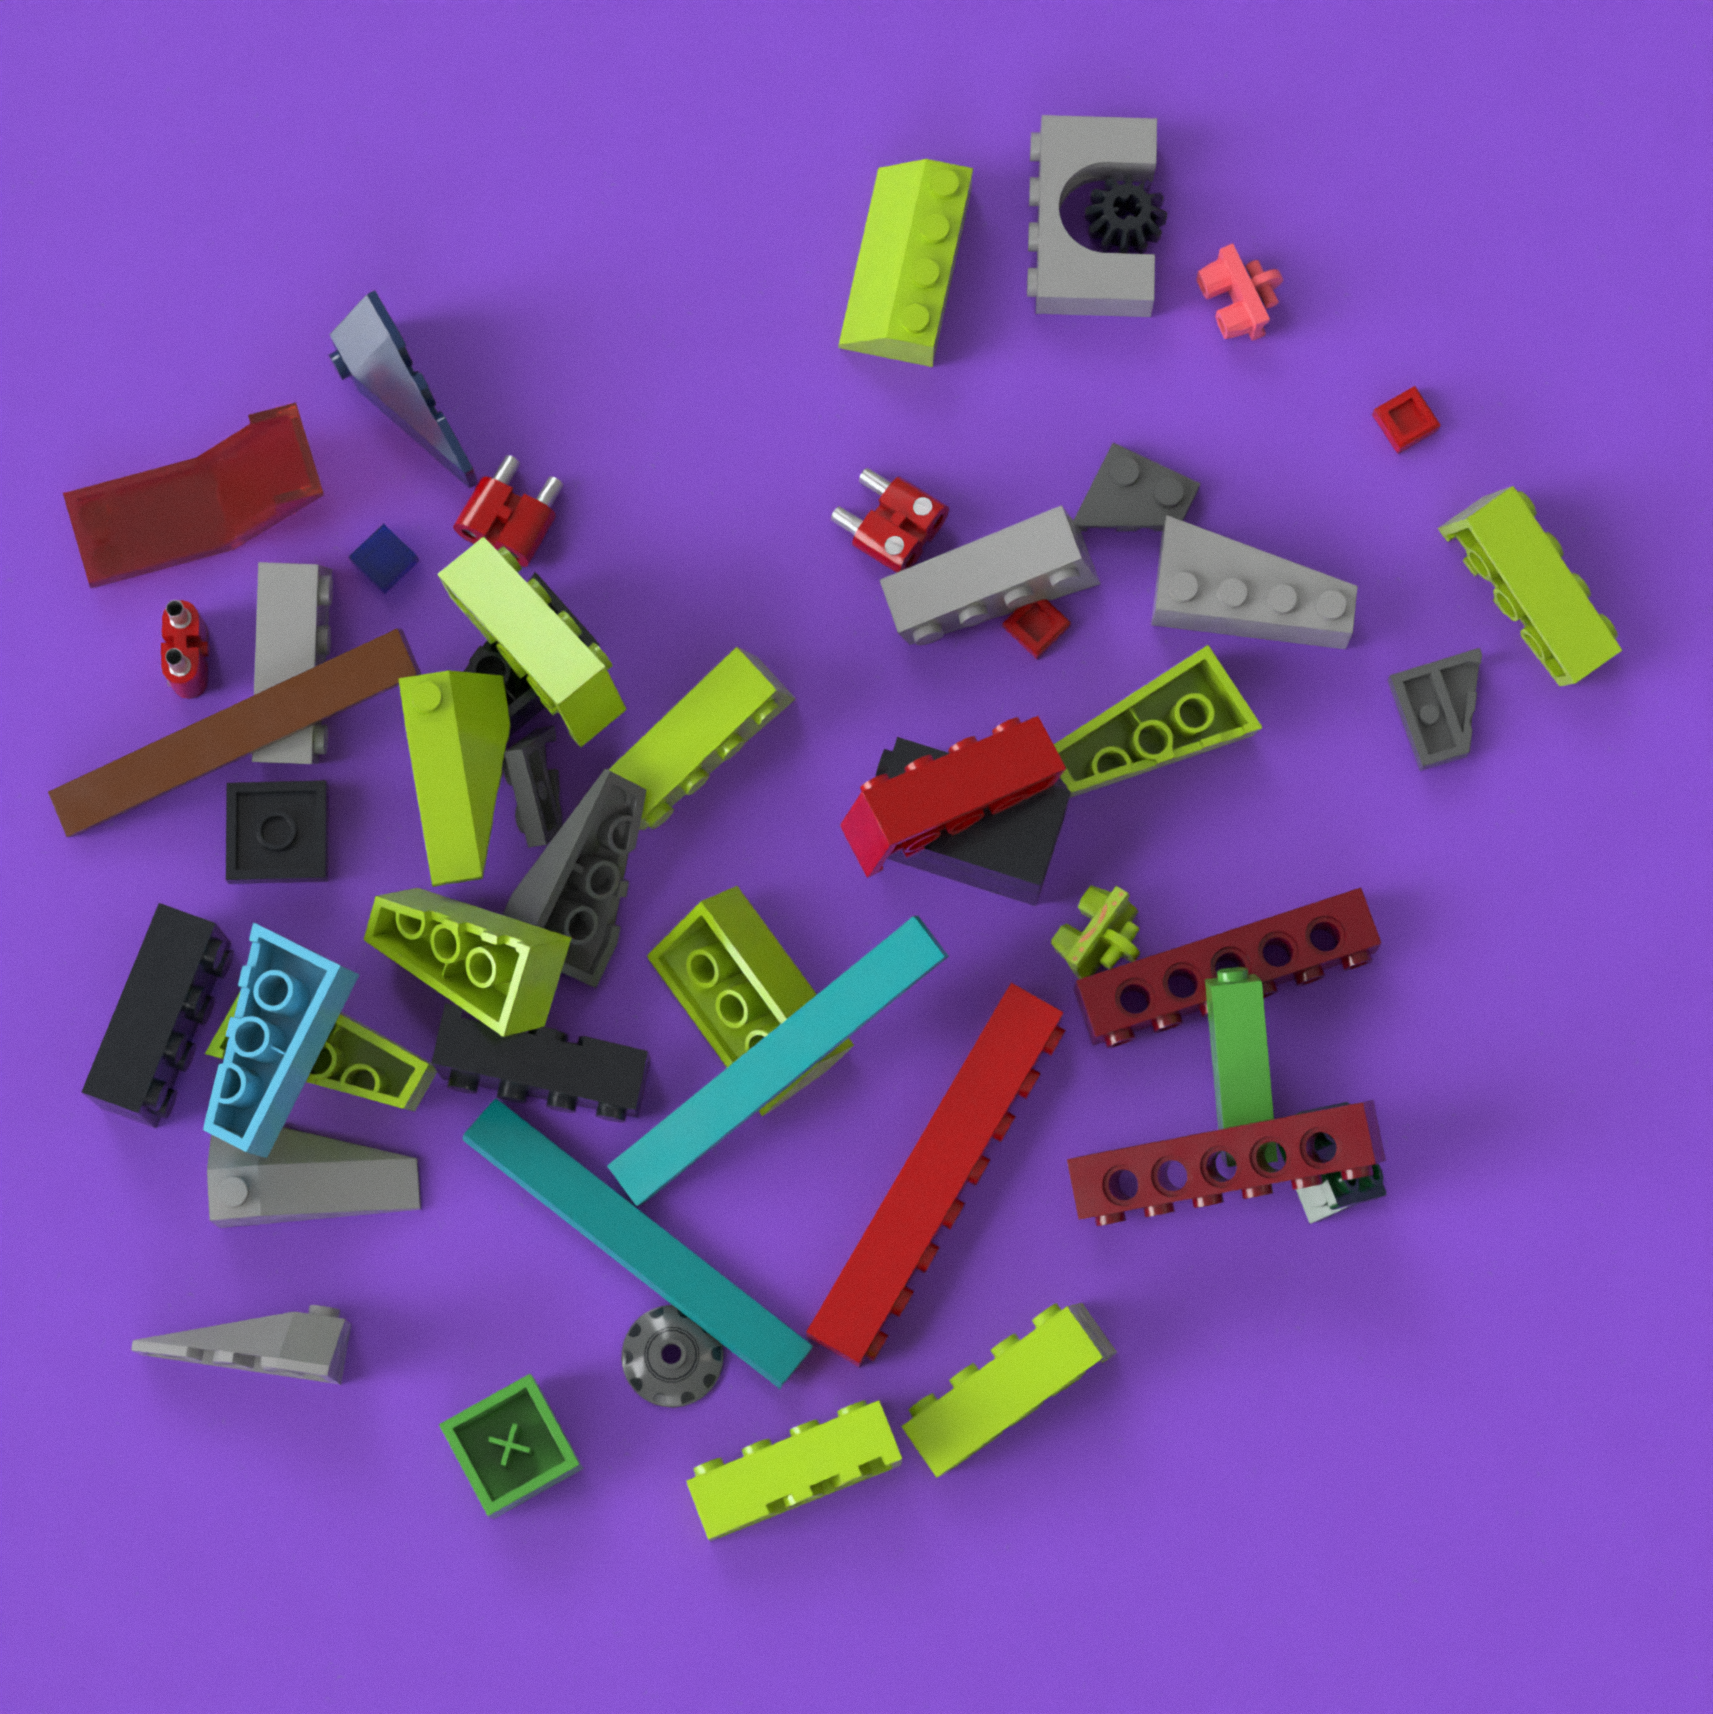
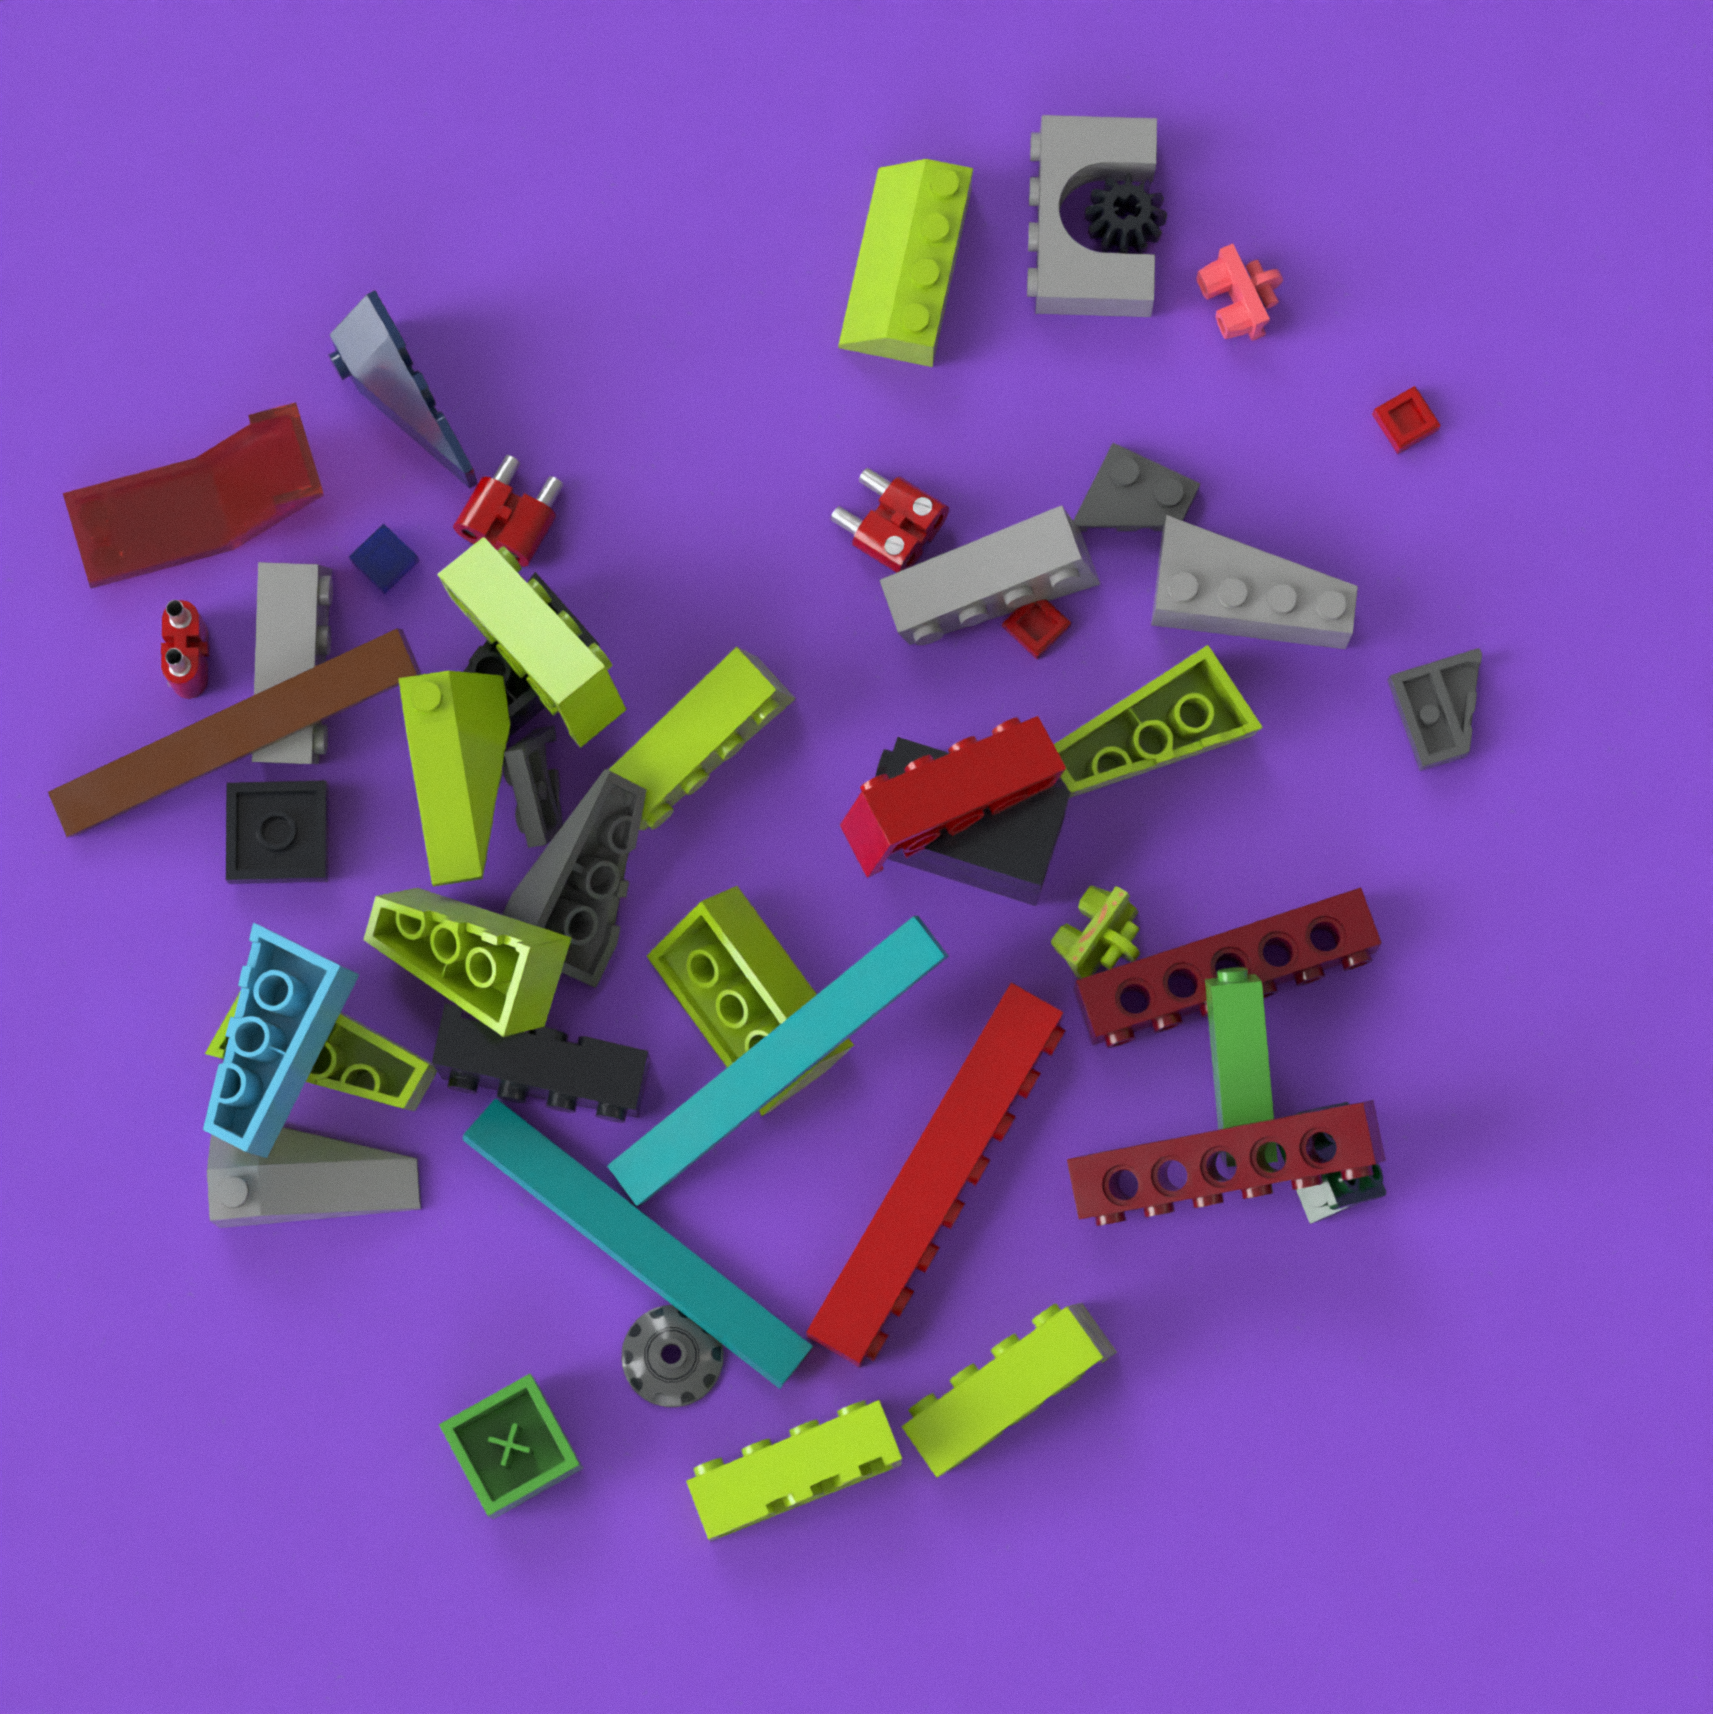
black brick [81,903,234,1128] -> none
light grey wedge [131,1305,351,1385] -> none
lime wedge [1437,486,1622,686] -> none

